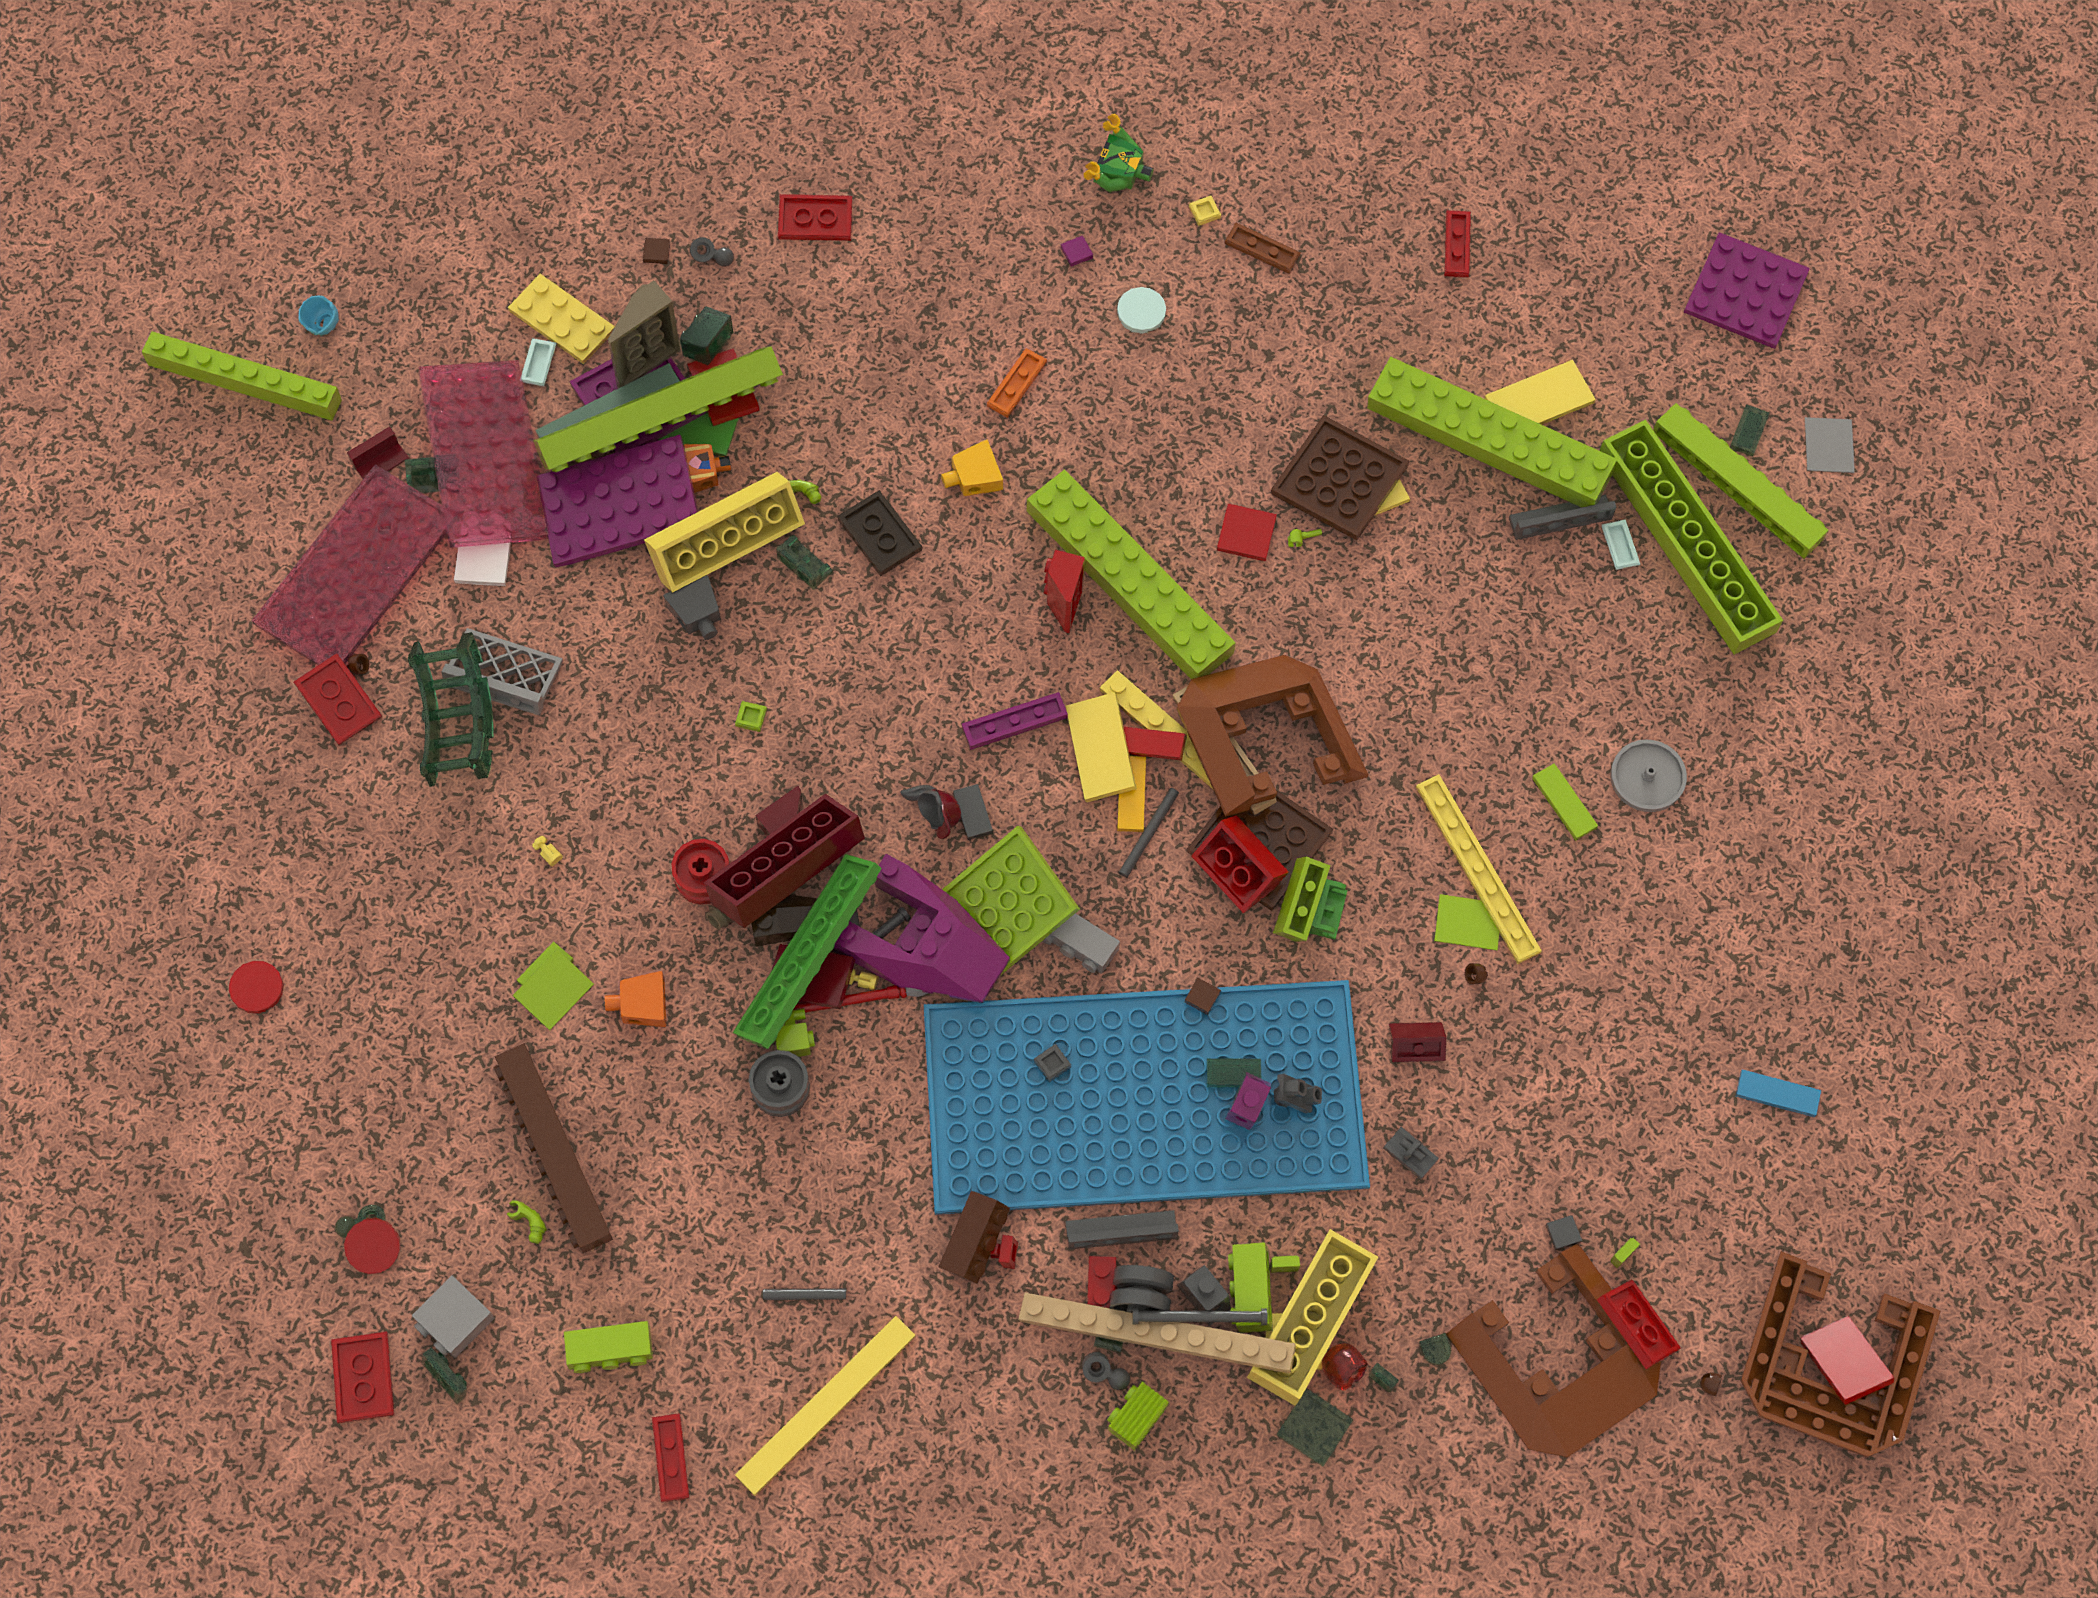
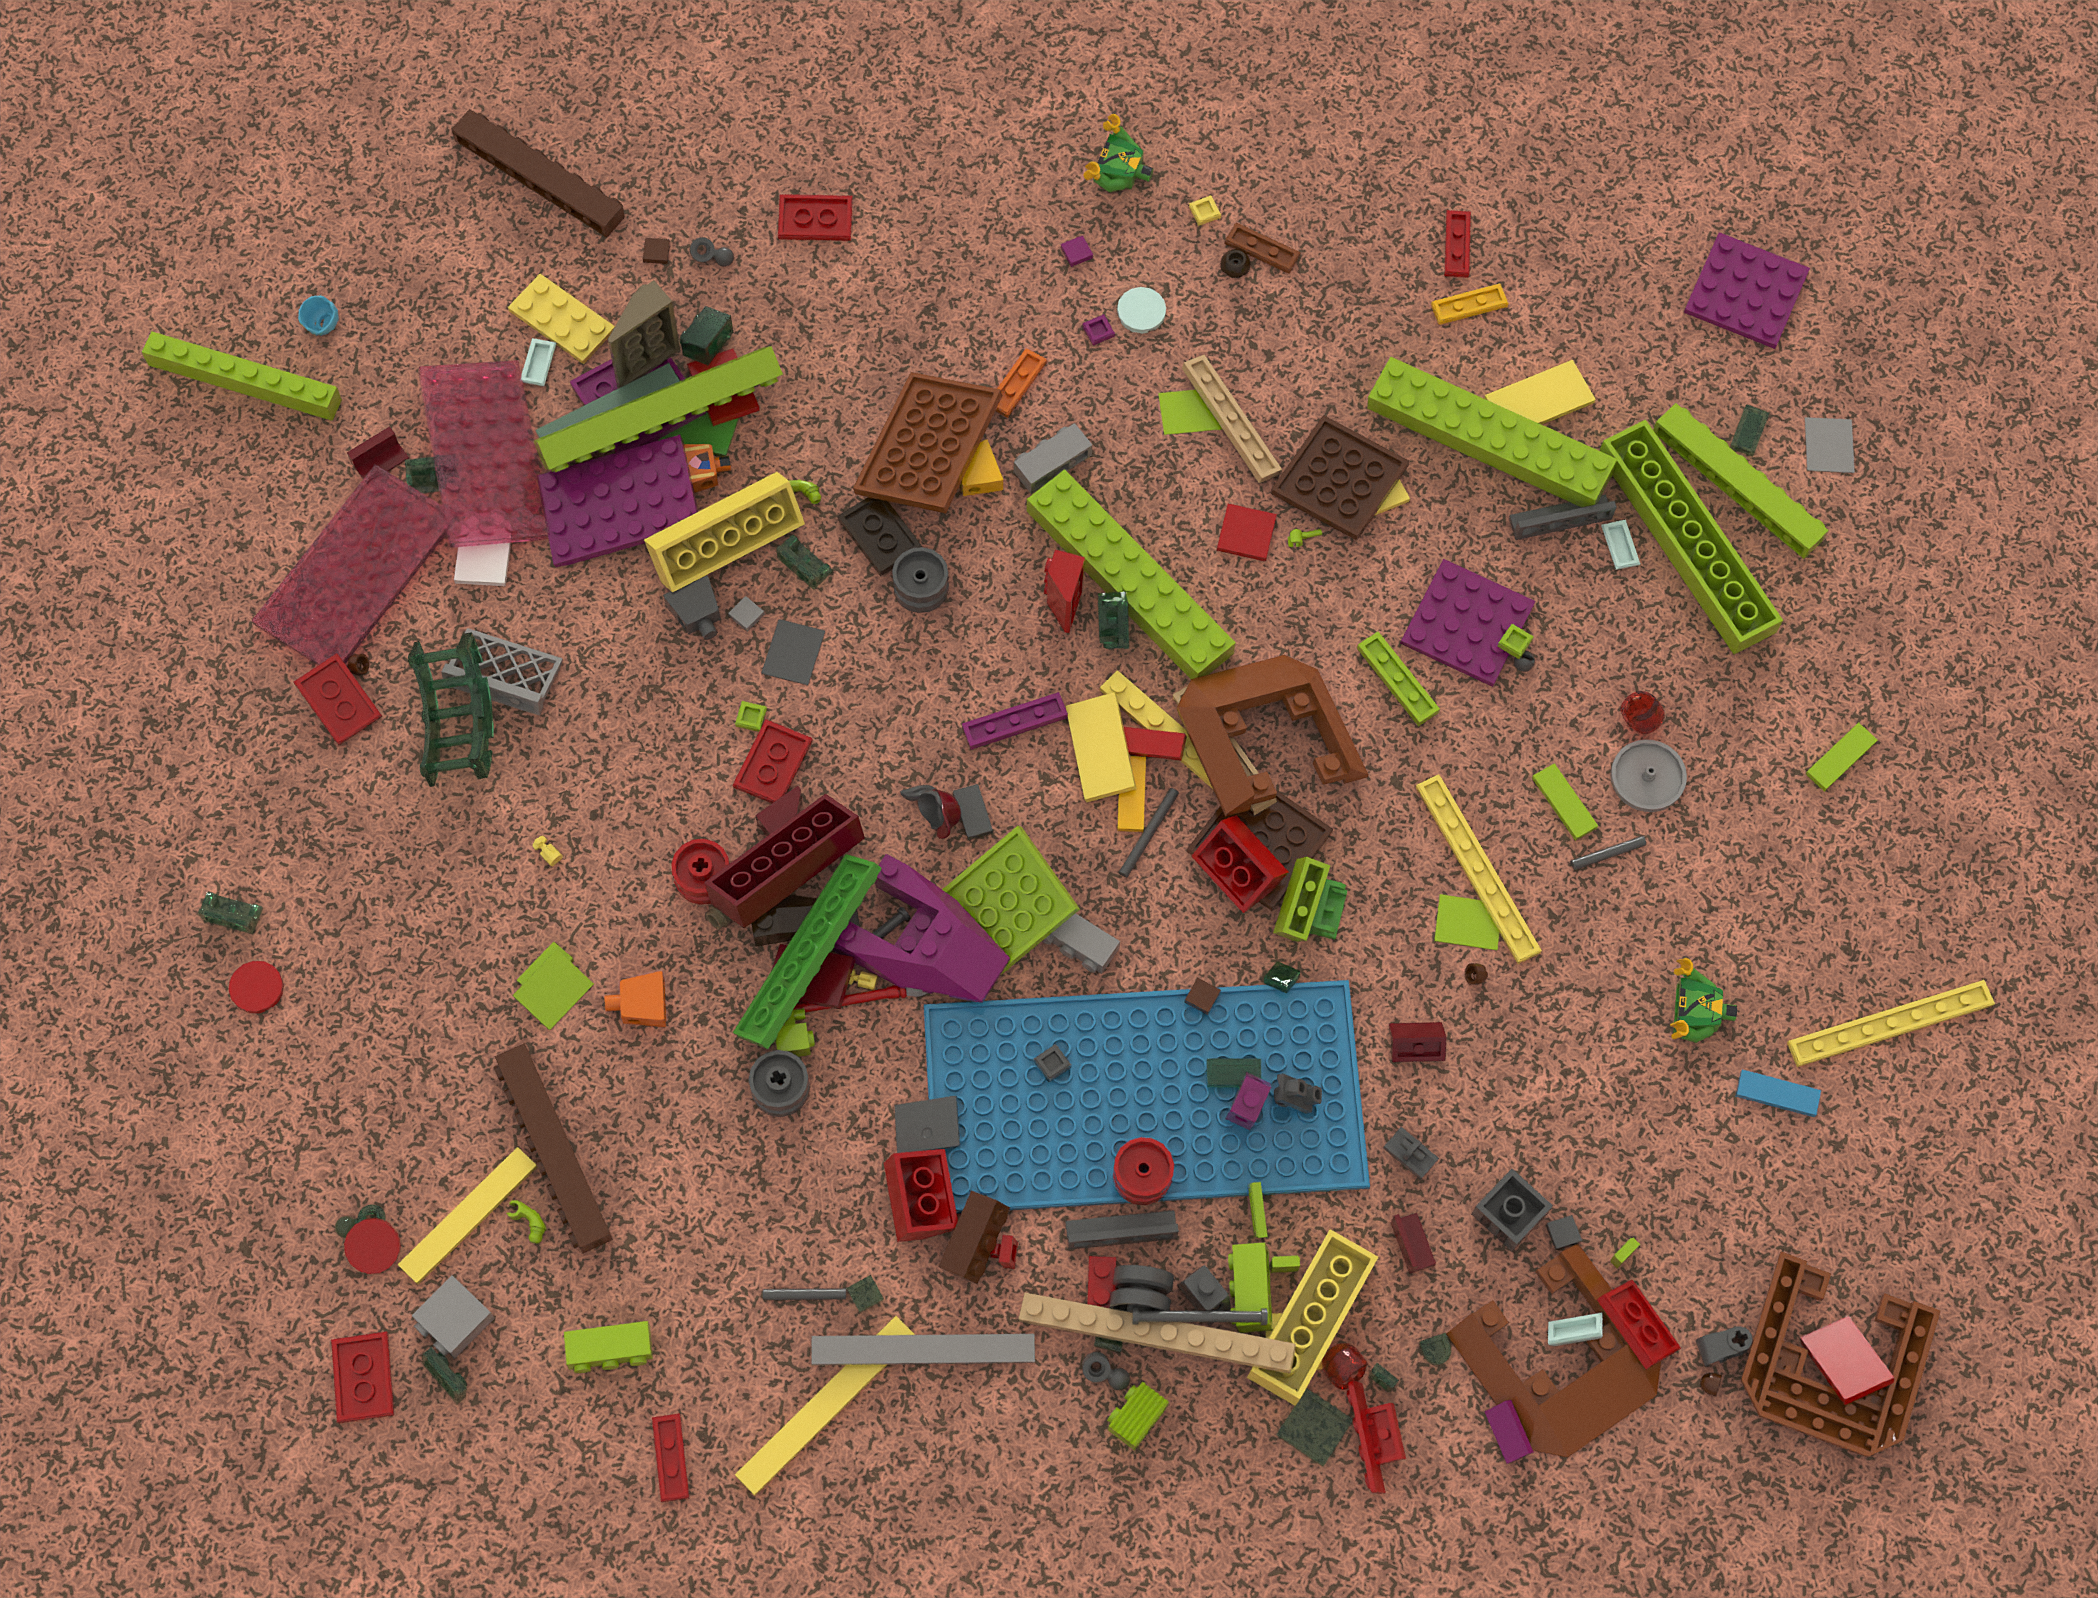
none -> clear green hinge [198,891,263,934]
none -> light yellow tile [398,1147,537,1285]
none -> reddish brown brick [451,109,625,238]
none -> light grey tile [728,596,765,632]
none -> red tile [733,719,813,803]
none -> dark grey piece [761,619,825,685]
none -> light grey tile [811,1334,1035,1365]
none -> clear green tile [846,1275,884,1313]
none -> dark orange plate [853,372,1003,514]
none -> red slope [884,1149,958,1242]
none -> dark grey wheel [892,547,949,613]
none -> dark grey piece [894,1095,960,1153]
none -> light grey brick [1014,423,1092,494]
none -> magenta tile [1082,314,1115,346]
none -> clear green hinge [1098,591,1129,649]
none -> red wheel [1113,1137,1174,1206]
none -> lime piece [1158,390,1222,435]
none -> tan plate [1182,355,1282,483]
none -> dark brown plate [1220,249,1251,278]
none -> lime tile [1248,1182,1268,1238]
none -> clear green tile [1264,961,1300,993]
none -> red bracket [1347,1380,1406,1494]
none -> lime plate [1357,632,1440,726]
none -> dark red panel [1391,1213,1436,1274]
none -> magenta plate [1400,559,1536,687]
none -> yellow tile [1431,283,1509,325]
none -> dark grey brick [1471,1169,1553,1252]
none -> magenta tile [1485,1400,1534,1464]
none -> lime tile [1497,624,1534,659]
none -> dark grey hinge [1514,650,1535,672]
none -> light aqua tile [1548,1313,1603,1346]
none -> dark grey bar [1570,836,1646,870]
none -> clear red helmet [1620,691,1665,734]
none -> torso [1670,958,1737,1043]
none -> dark grey piece [1695,1326,1753,1367]
none -> light yellow tile [1787,980,1995,1067]
none -> lime tile [1806,722,1878,792]

